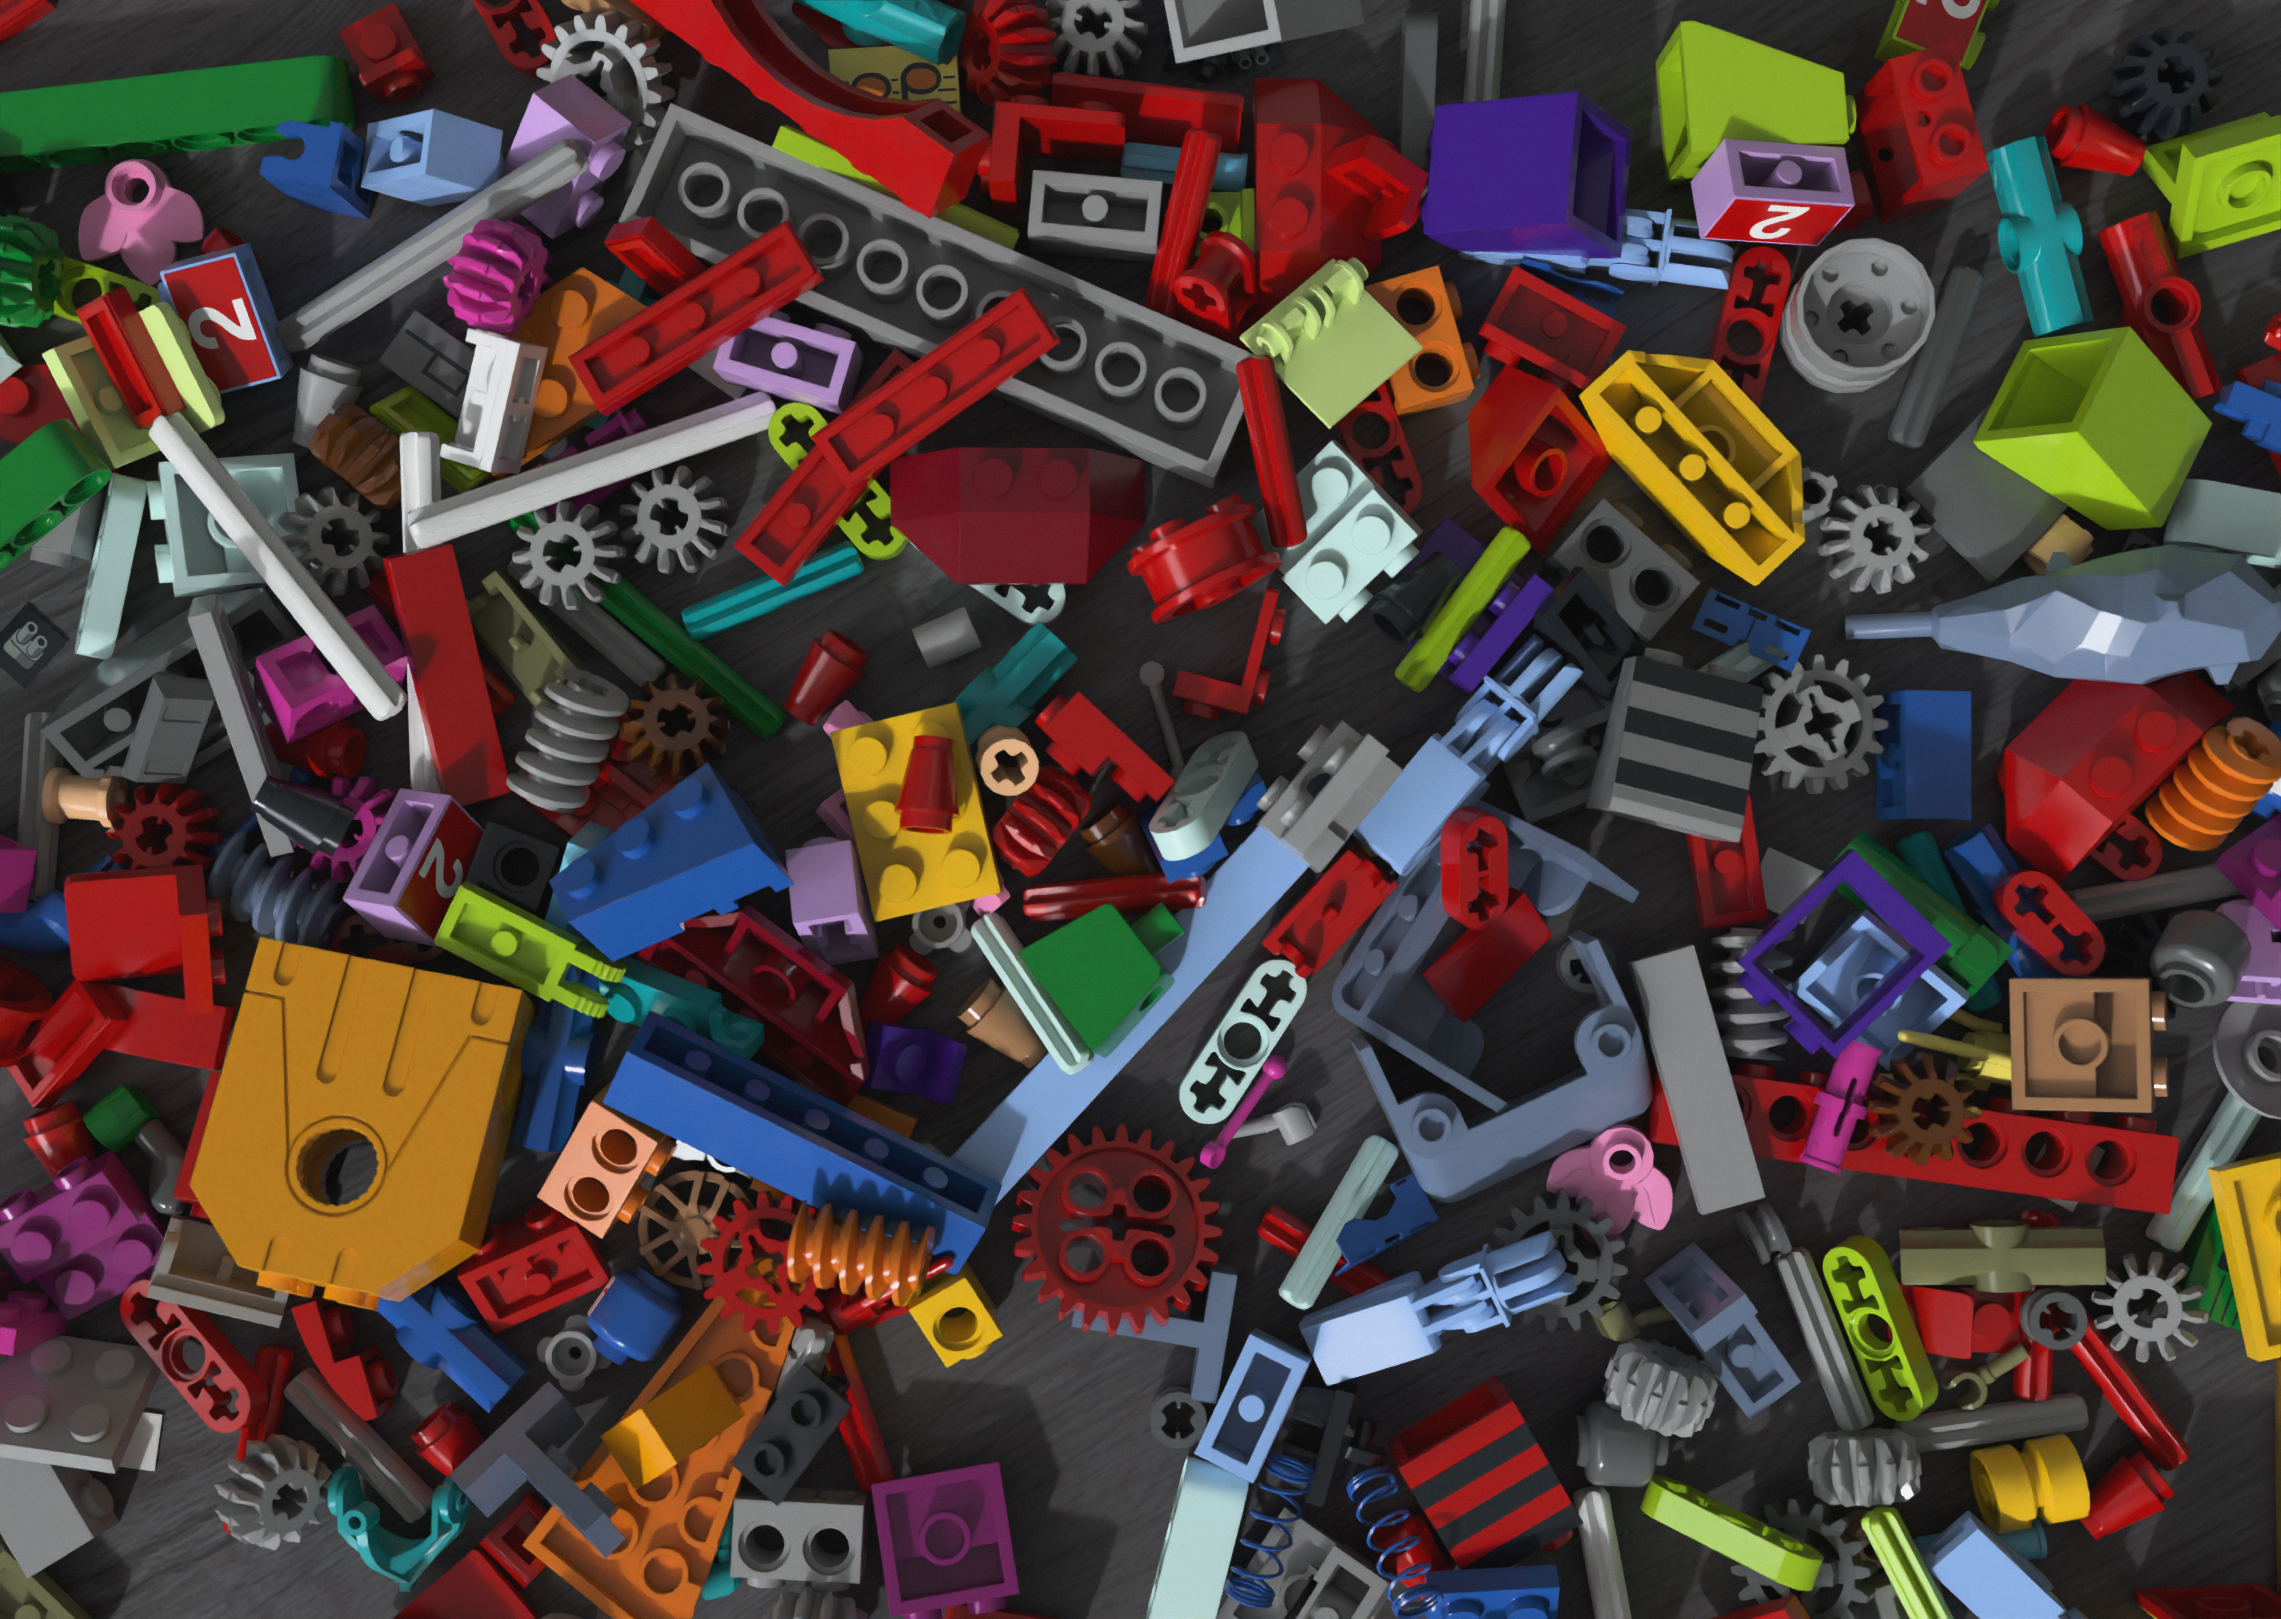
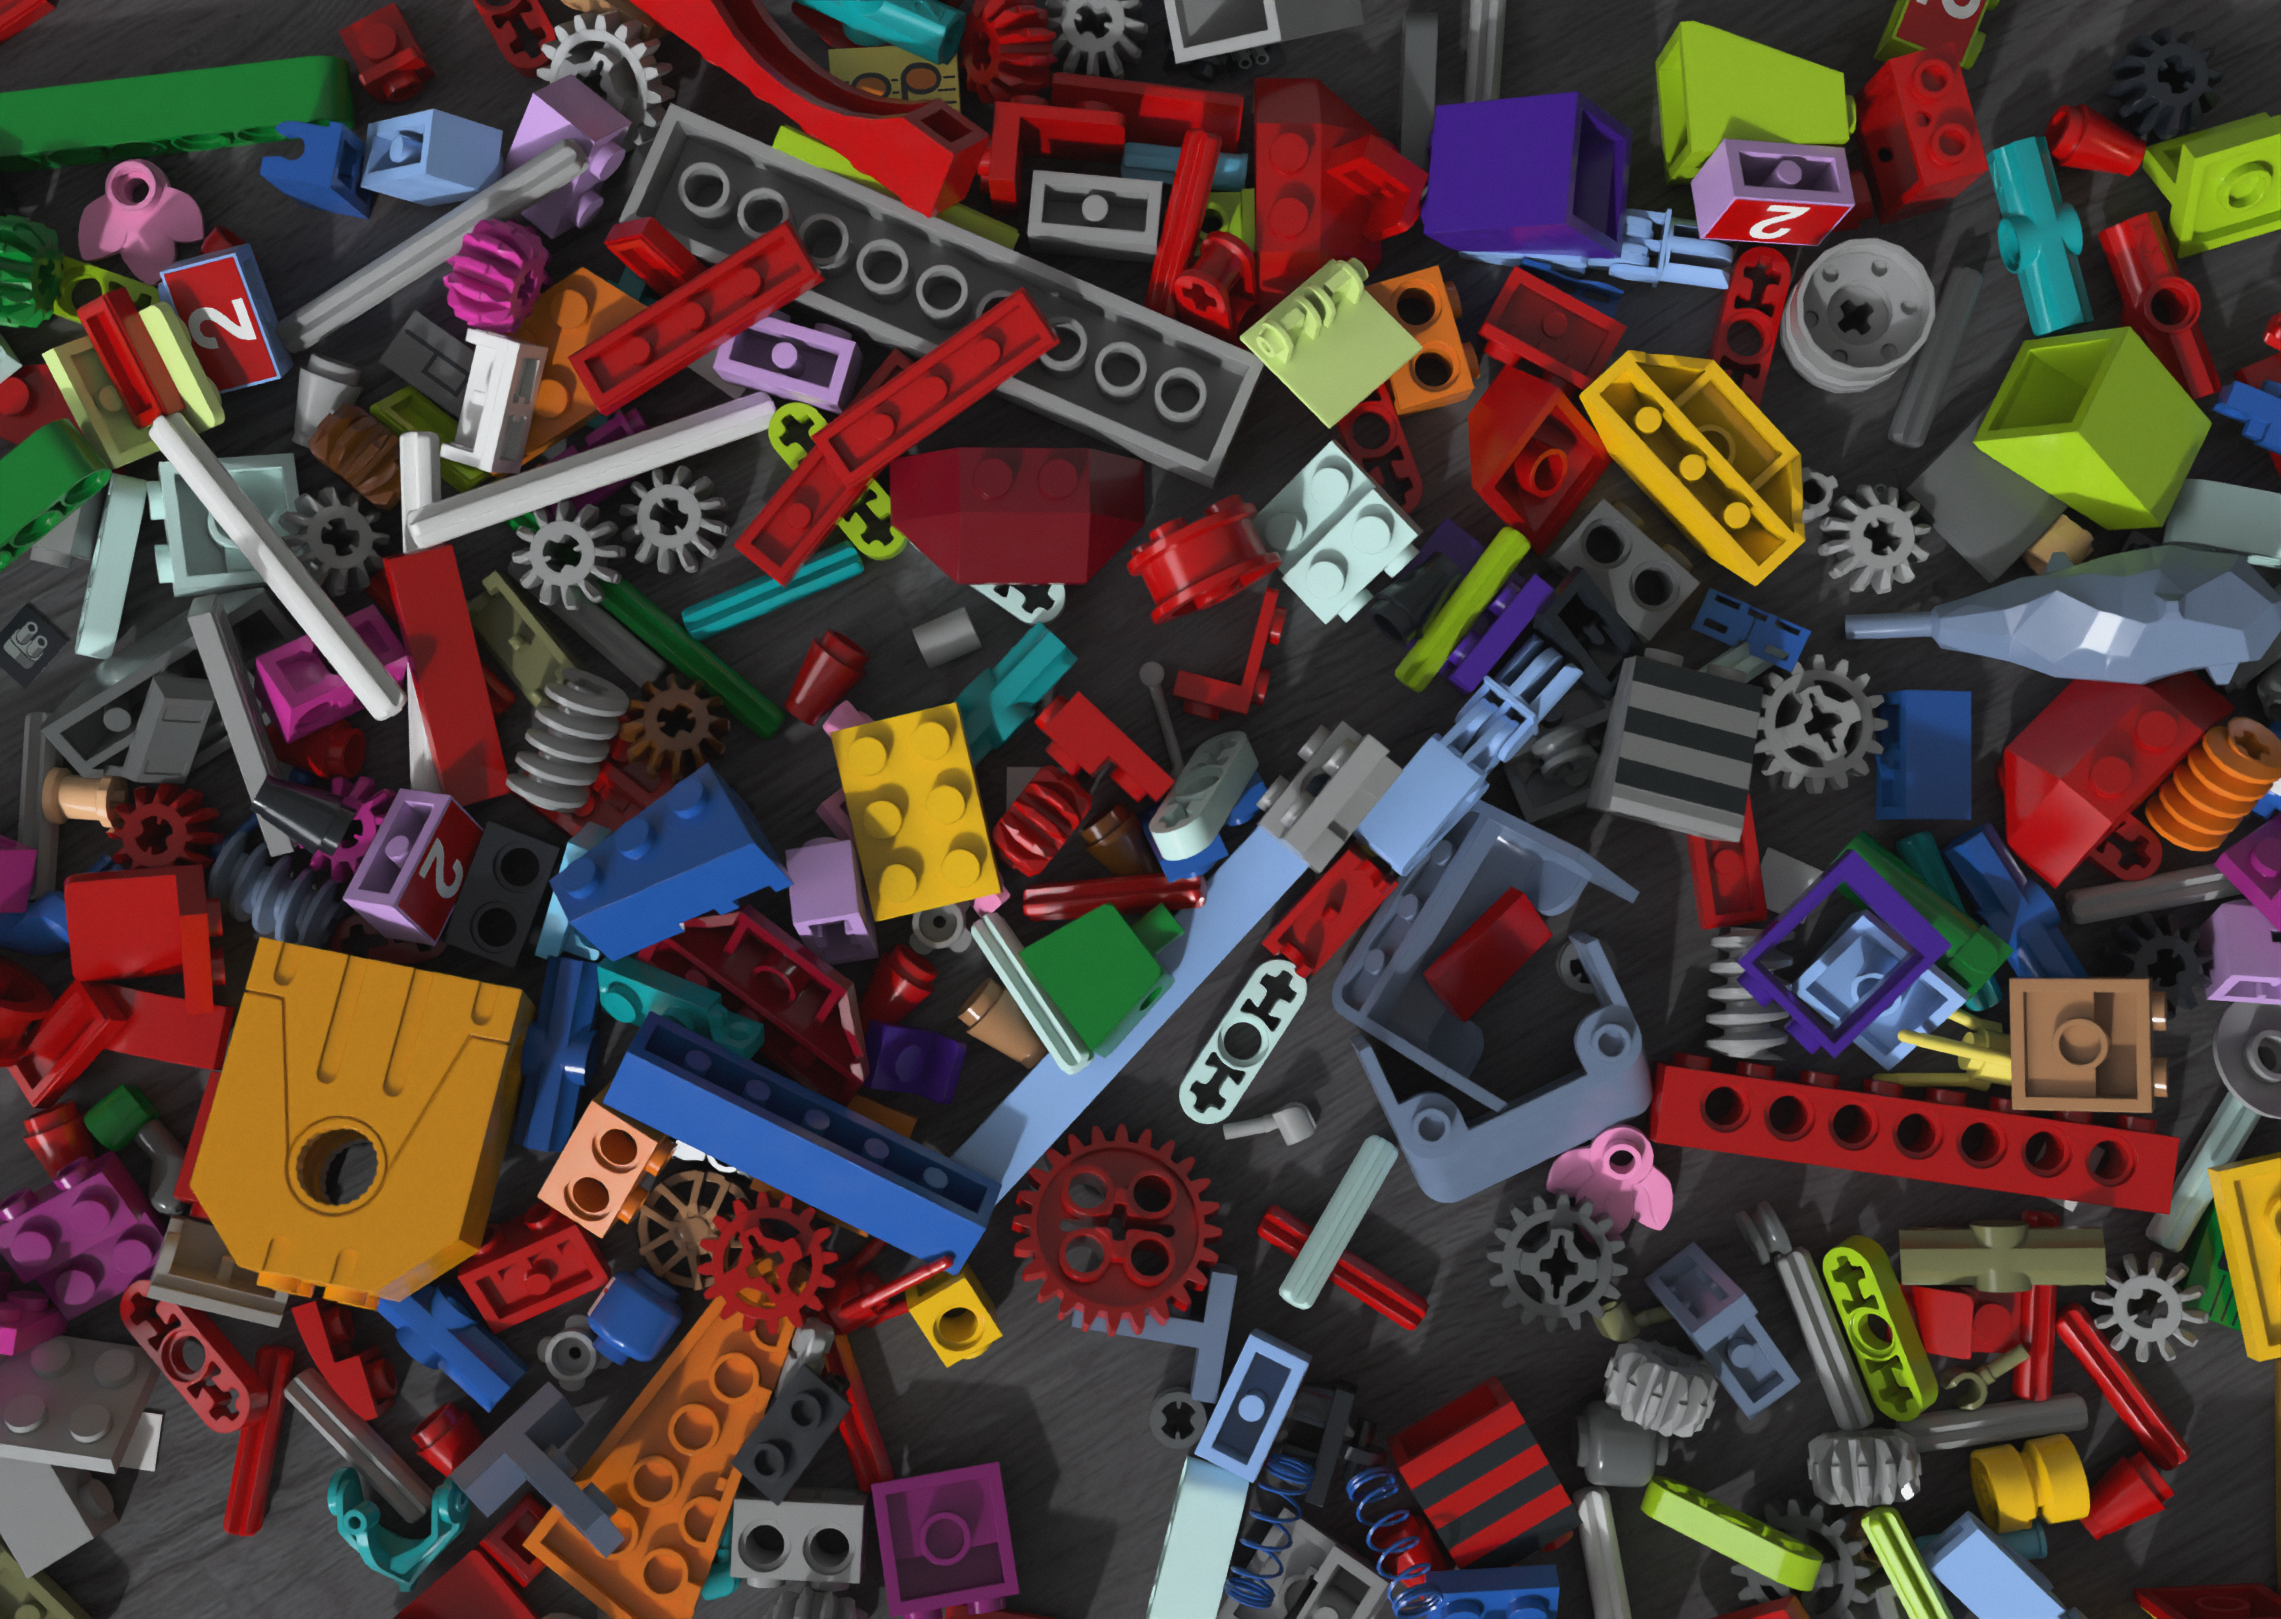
light grey gear [214,1433,332,1551] -> none
lime hinge [433,881,627,1018] -> none
light orange slope [600,1361,746,1491] -> none
orange piece [787,1199,935,1307] -> none
red cone [894,735,960,835] -> none
light nougat bush [975,725,1039,796] -> none
dark pink hinge [1200,1054,1287,1169] -> none
red axle [1236,355,1308,548] -> none
light blue arm [1299,1230,1577,1386] -> none
blue piece [1335,1173,1439,1276] -> none
red beam [1440,806,1509,931] -> none
light grey tile [1627,944,1766,1215] -> none
dark pink pin [1799,1040,1883,1175] -> none
reddish brown gear [1863,1052,1982,1166] -> none
red beam [1992,870,2105,977] -> none
dark grey bush [2019,1287,2088,1350] -> none
dark grey head [2149,910,2252,1008] -> none

